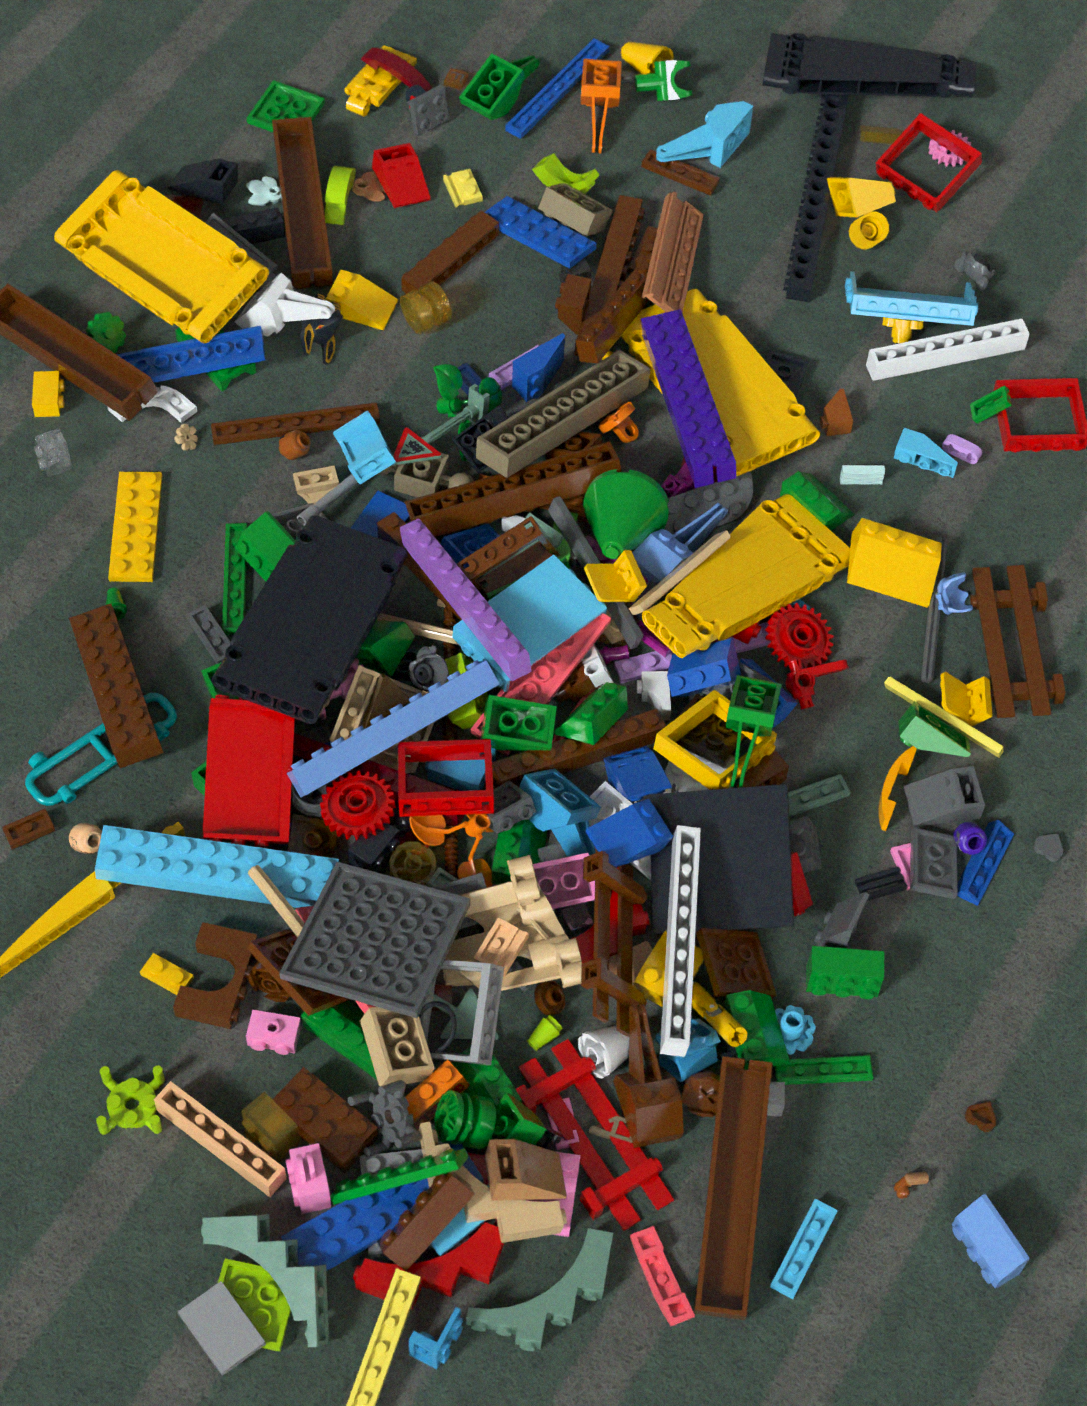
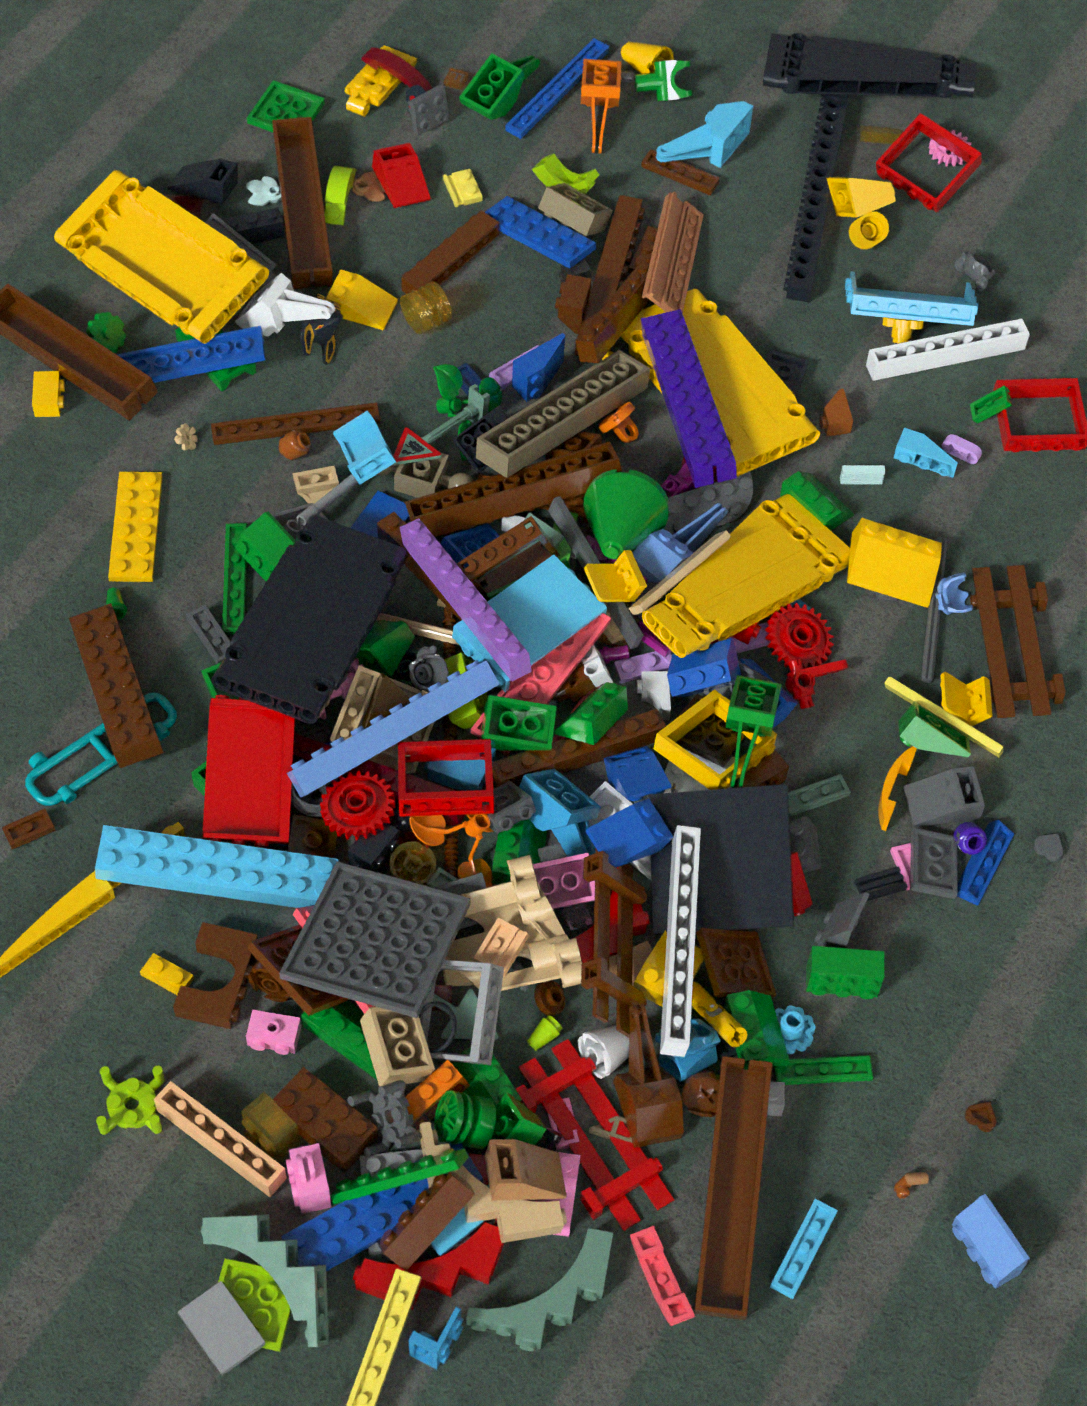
clear brick [34,428,72,477] -> none
light nougat head [69,823,102,855] -> none
white plate [108,385,197,423] -> none
tan axle [248,865,305,937] -> none

